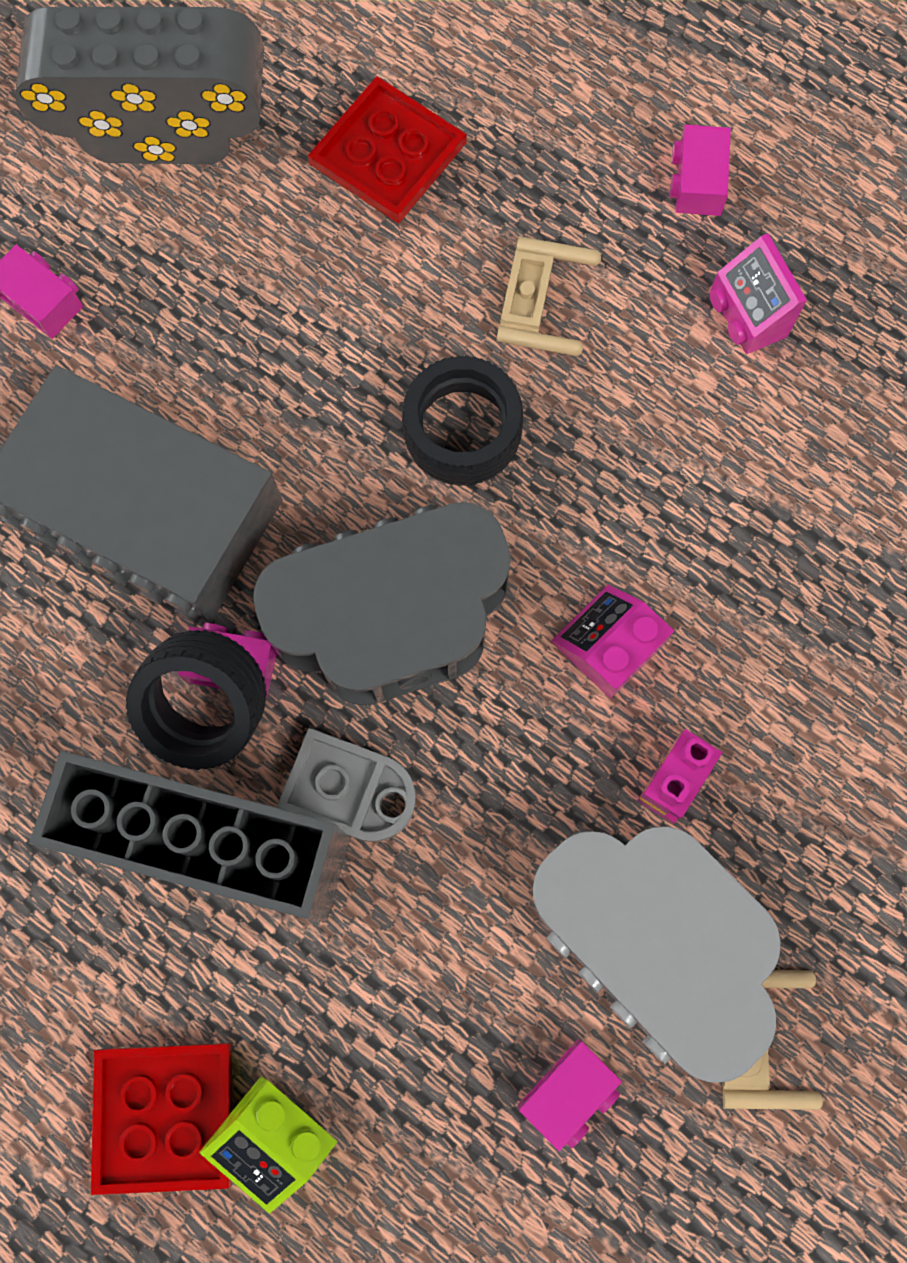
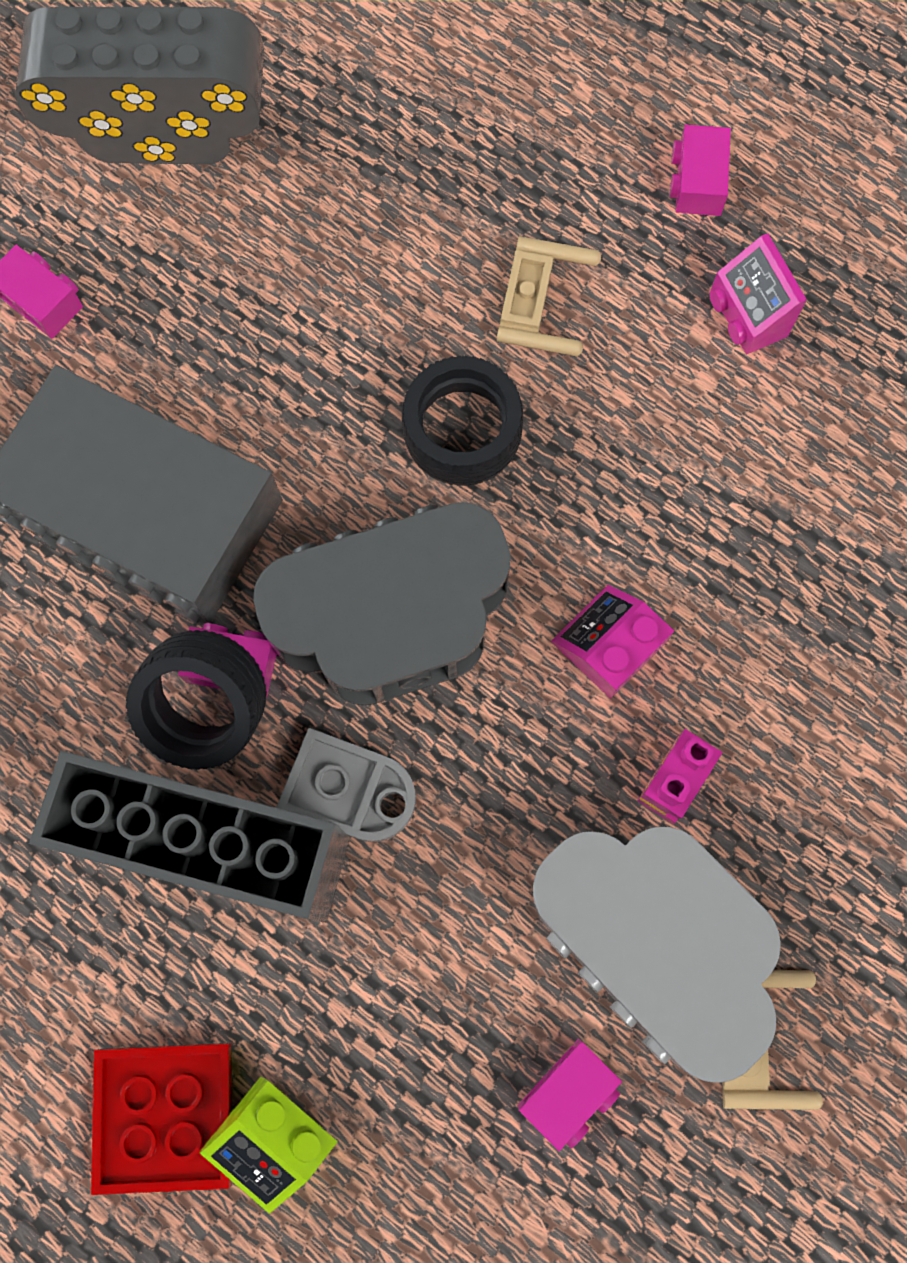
red plate [308,76,467,224] -> none

